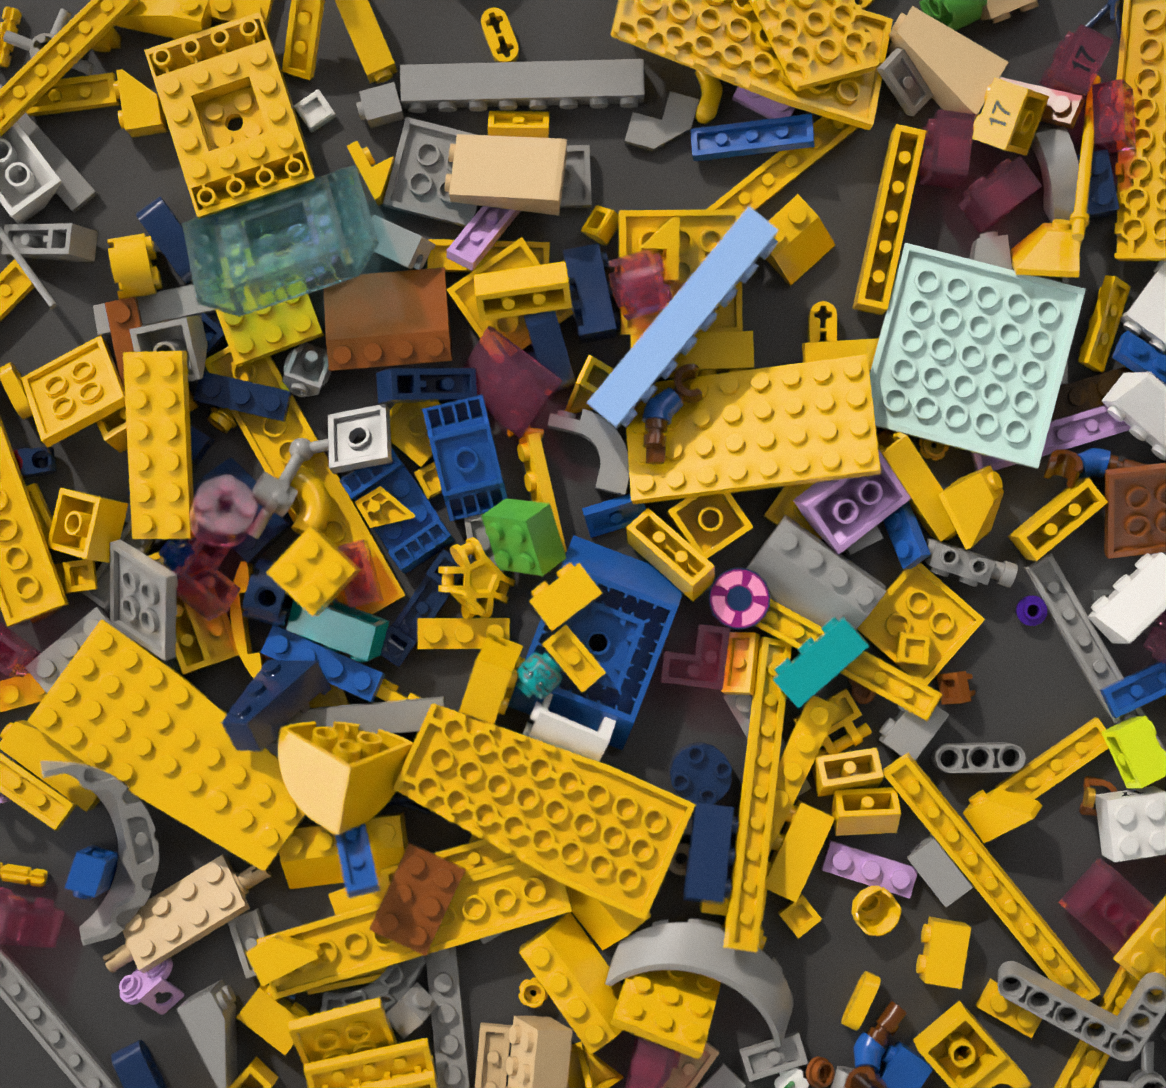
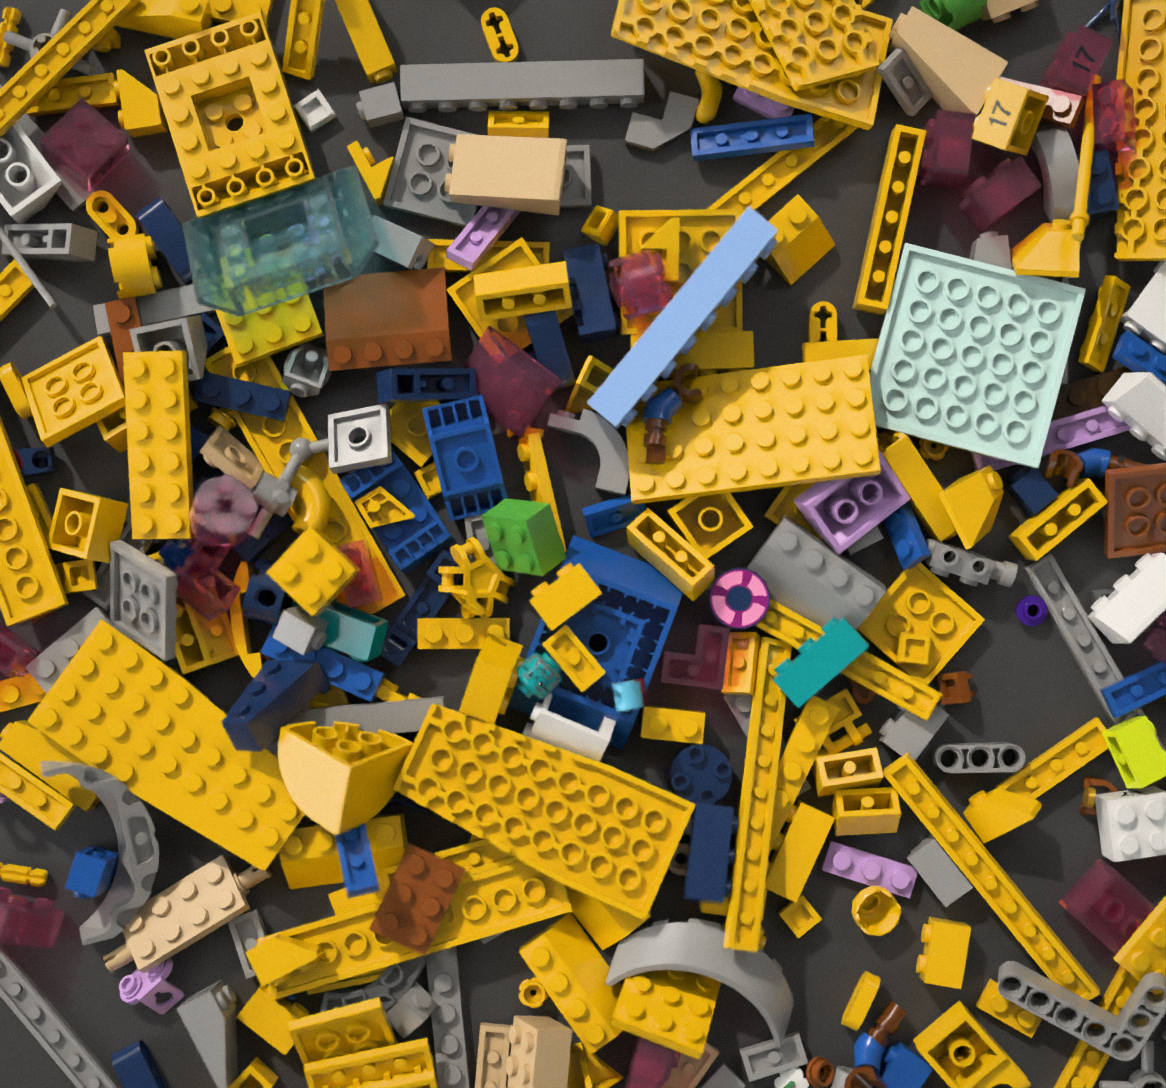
none -> clear pink brick [39,98,130,193]
none -> yellow plate [86,190,139,239]
none -> tan plate [200,425,264,493]
none -> light grey brick [273,605,329,655]
none -> medium azure leg [612,678,647,711]
none -> yellow brick [640,706,706,744]
none -> dark blue brick [1005,467,1058,516]

